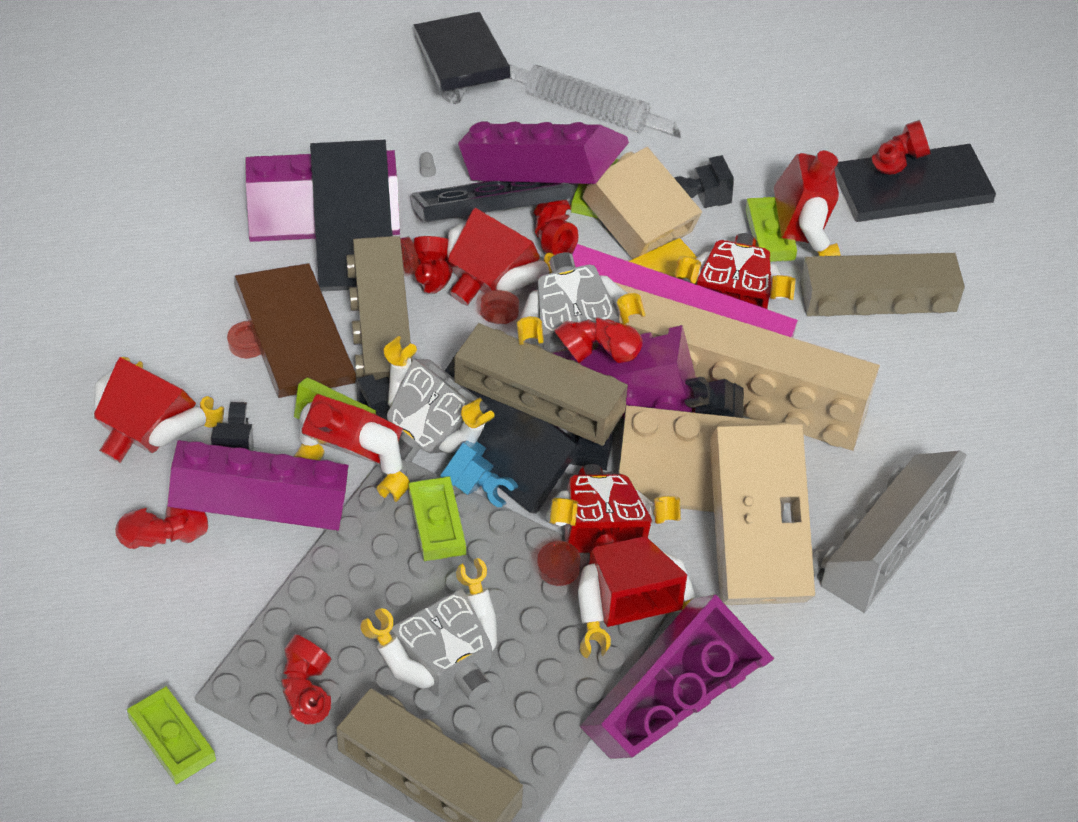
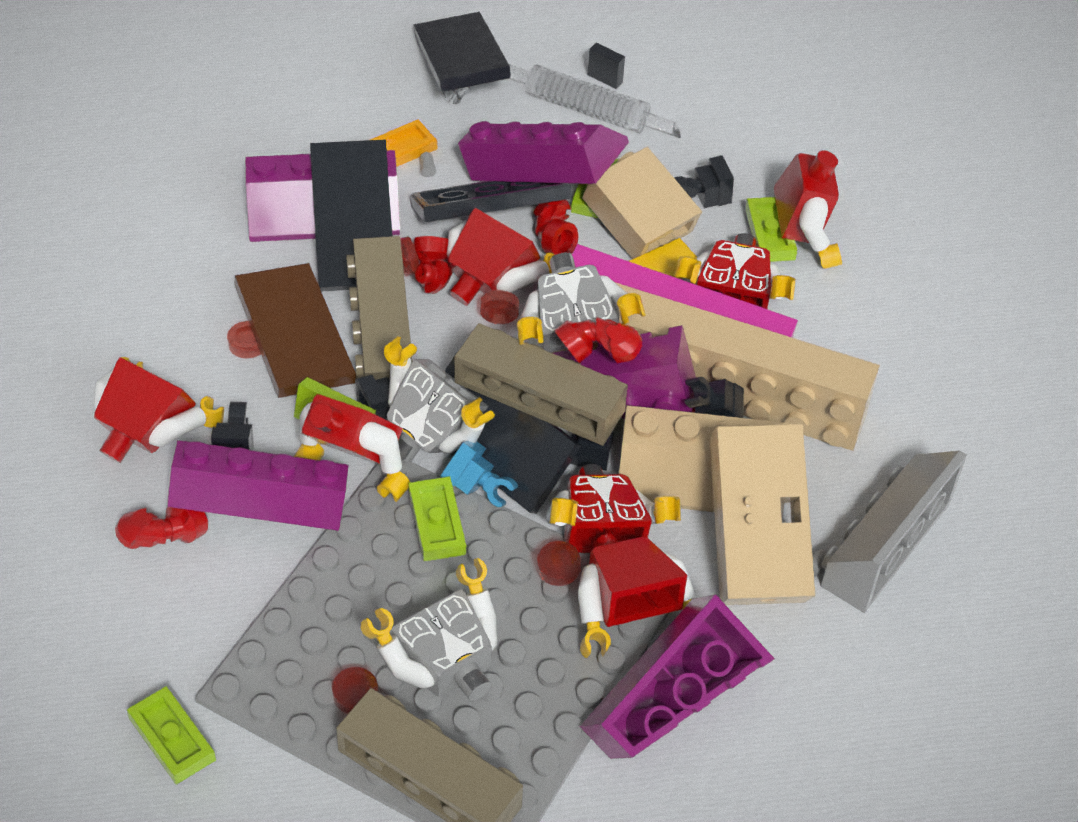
red arm [281,634,332,724] -> none
dark tan brick [800,253,965,317] -> none
black tile [835,144,996,222] -> none
red arm [872,120,931,175] -> none
none -> clear red tile [332,667,378,714]
none -> light orange tile [370,119,437,167]
none -> black tile [587,42,625,89]

